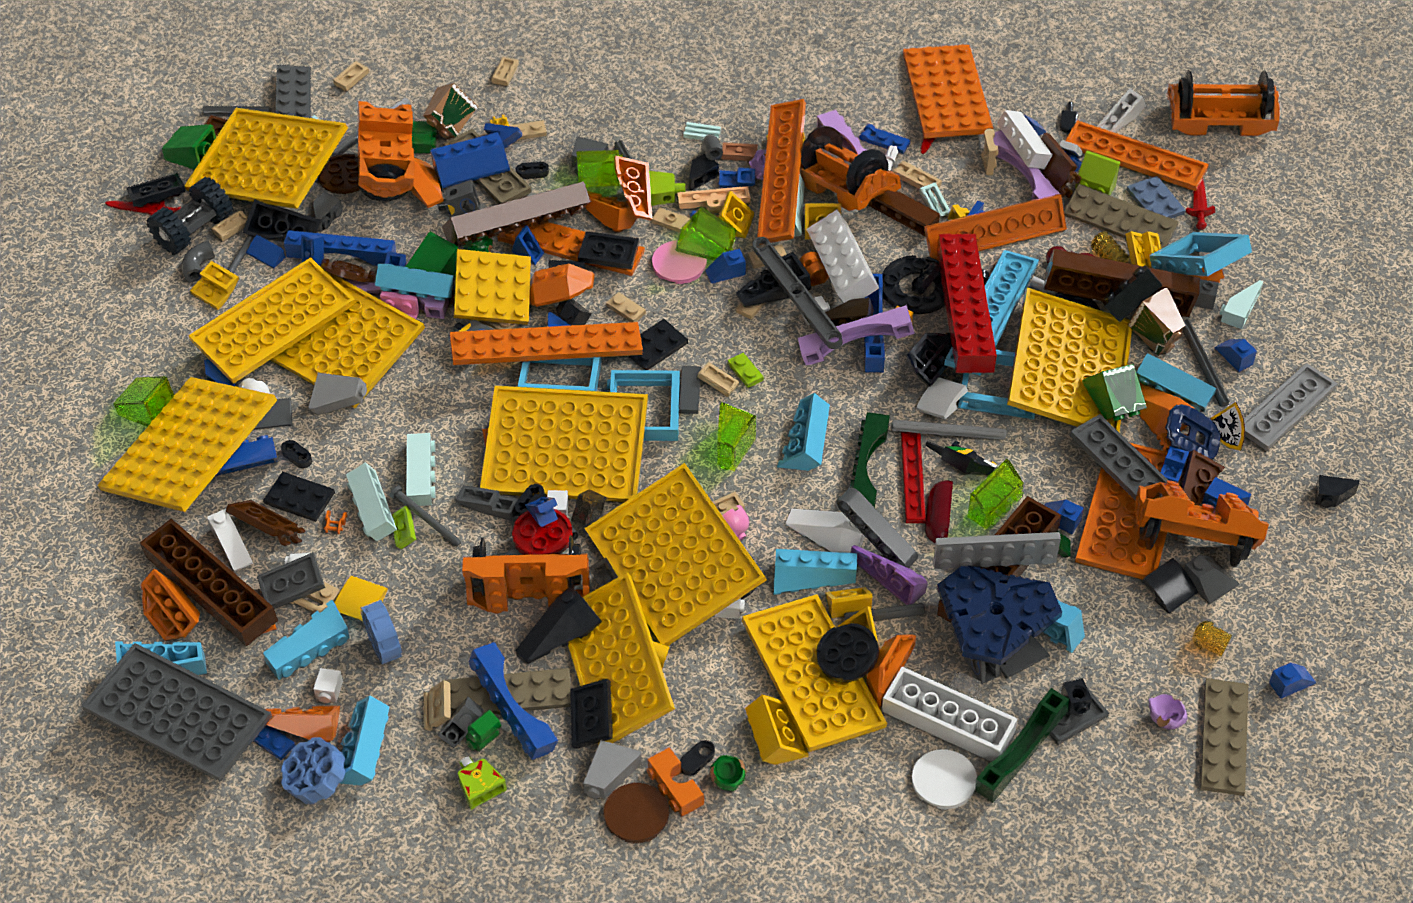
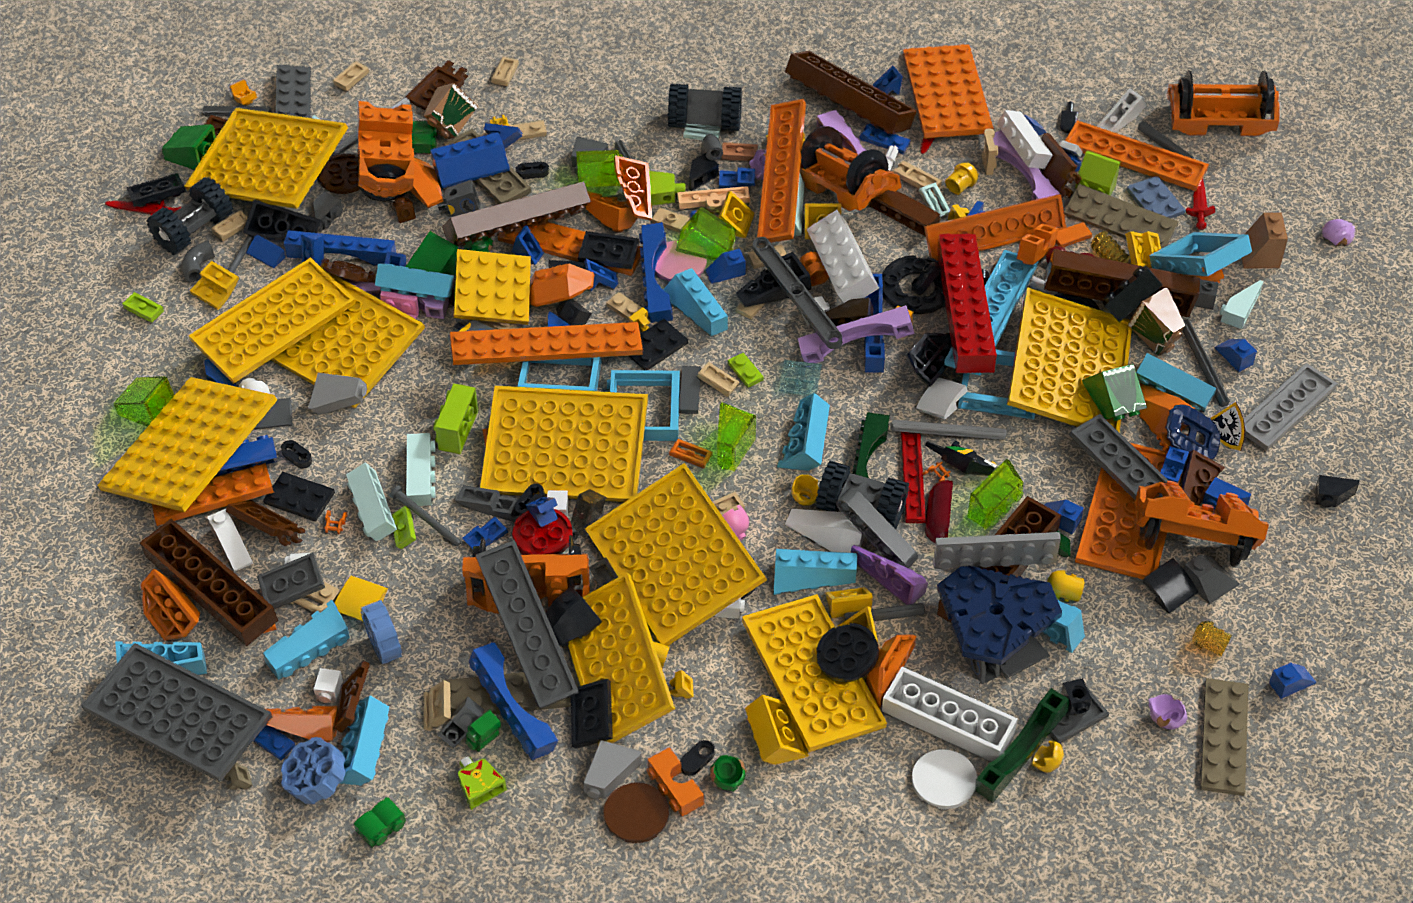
none -> lime plate [122,292,164,323]
none -> orange plate [152,463,274,526]
none -> dark tan tile [224,763,253,790]
none -> light orange bracket [230,80,258,105]
none -> reddish brown wing [334,660,370,733]
none -> green brick [353,797,406,848]
none -> reddish brown bracket [391,197,416,223]
none -> reddish brown tile [405,60,468,111]
none -> lime brick [433,383,478,455]
none -> blue slope [462,517,508,550]
none -> dark grey plate [475,540,579,709]
none -> blue slope [584,259,618,291]
none -> yellow tile [629,307,650,332]
none -> blue arch [639,222,673,323]
none -> medium azure wedge [663,268,728,336]
none -> plate [668,84,742,131]
none -> orange tile [669,439,713,468]
none -> yellow tile [669,670,694,699]
none -> clear light blue slope [779,360,822,396]
none -> reddish brown brick [785,50,917,134]
none -> yellow hair [791,474,819,506]
none -> black plate [816,461,909,530]
none -> blue slope [872,65,903,95]
none -> orange piece [922,461,951,481]
none -> yellow piece [945,163,978,195]
none -> orange arch [1017,223,1058,265]
none -> yellow hair [1032,741,1064,773]
none -> yellow piece [1047,570,1084,602]
none -> orange tile [1056,222,1092,247]
none -> dark grey axle [1138,121,1194,159]
none -> medium nougat slope [1241,212,1288,269]
none -> lavender hair [1322,219,1355,246]

